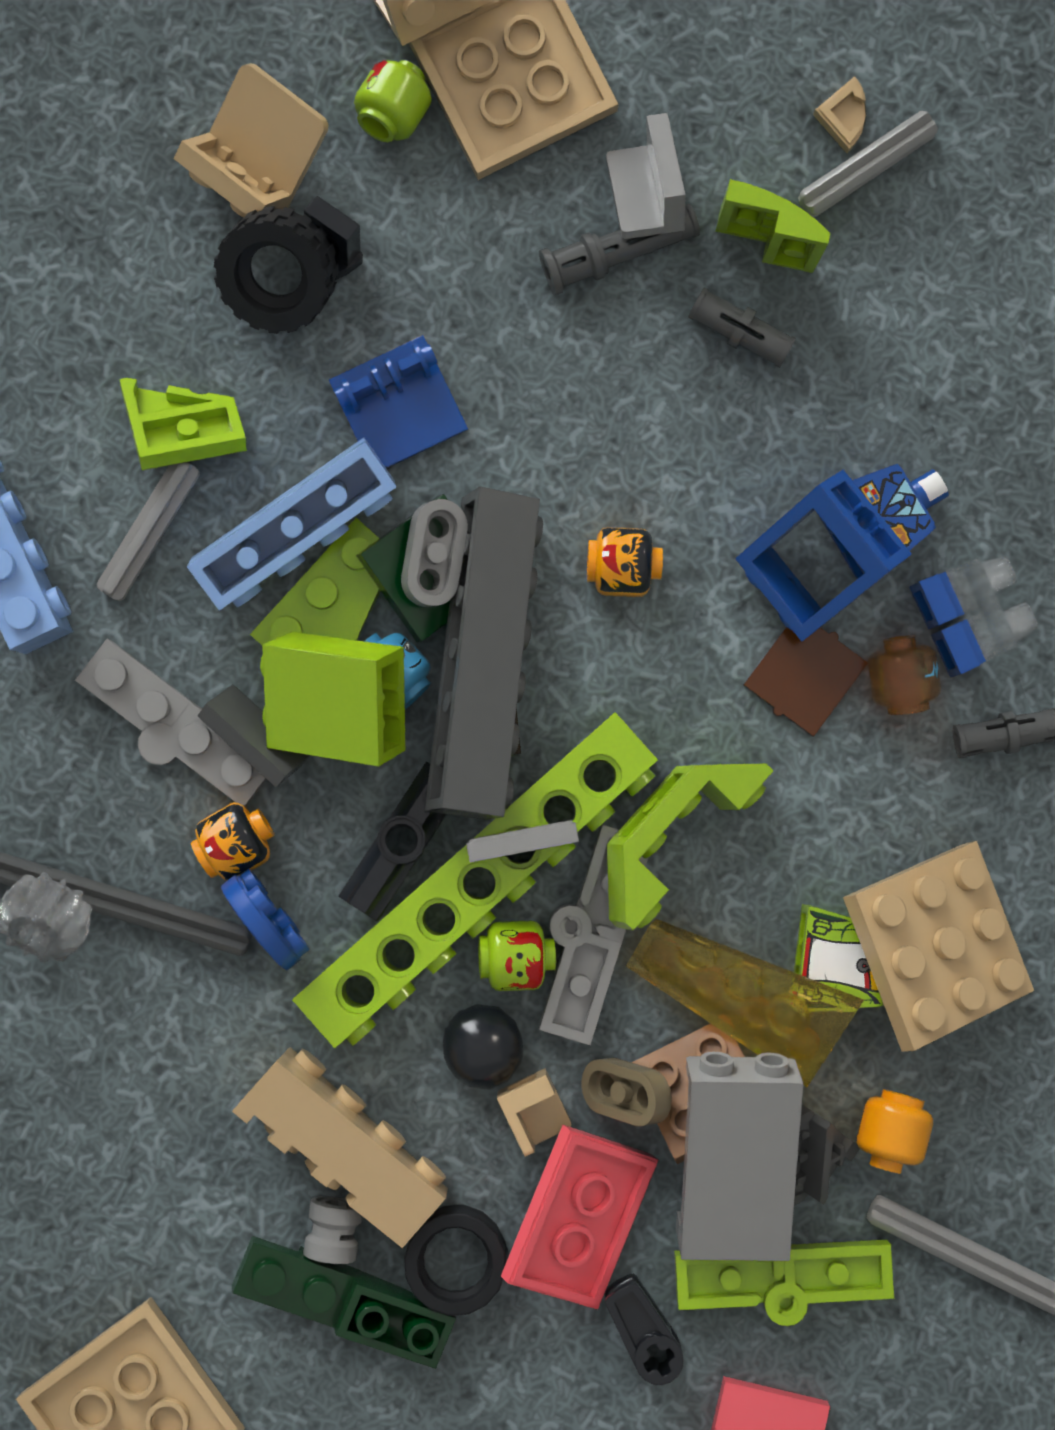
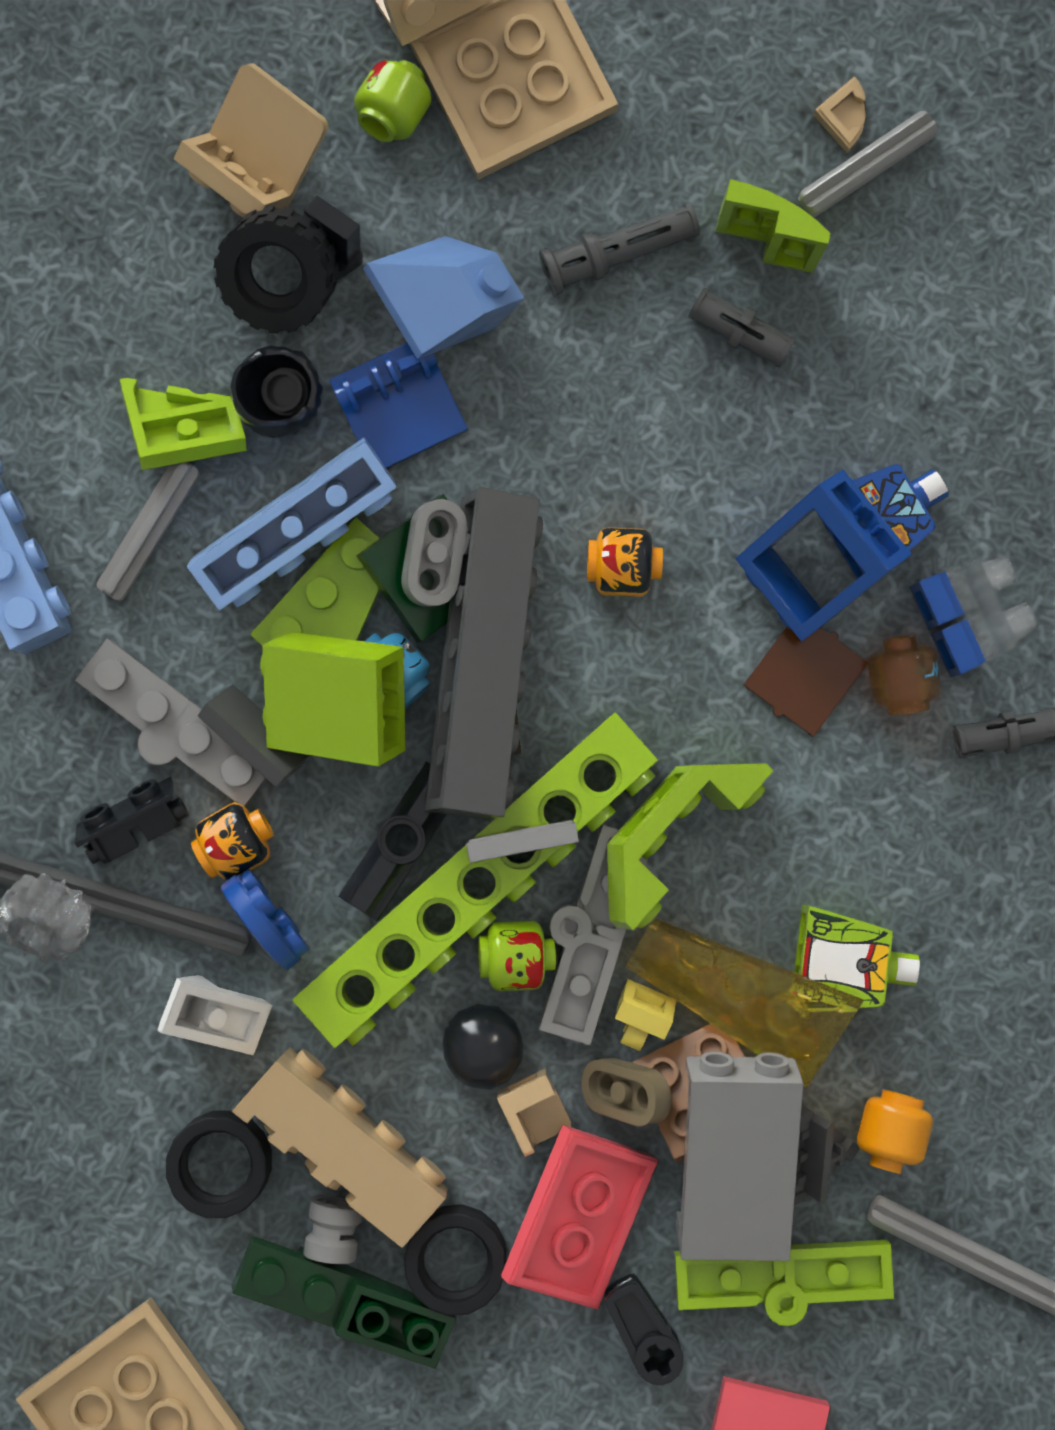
light grey panel [606,113,686,239] -> none
tan plate [843,841,1034,1052] -> none
none -> black hinge [75,776,189,864]
none -> white slope [157,975,272,1055]
none -> black tyre [166,1110,272,1218]
none -> black hair [230,345,323,438]
none -> medium blue slope [363,236,524,359]
none -> light yellow tile [615,979,676,1051]

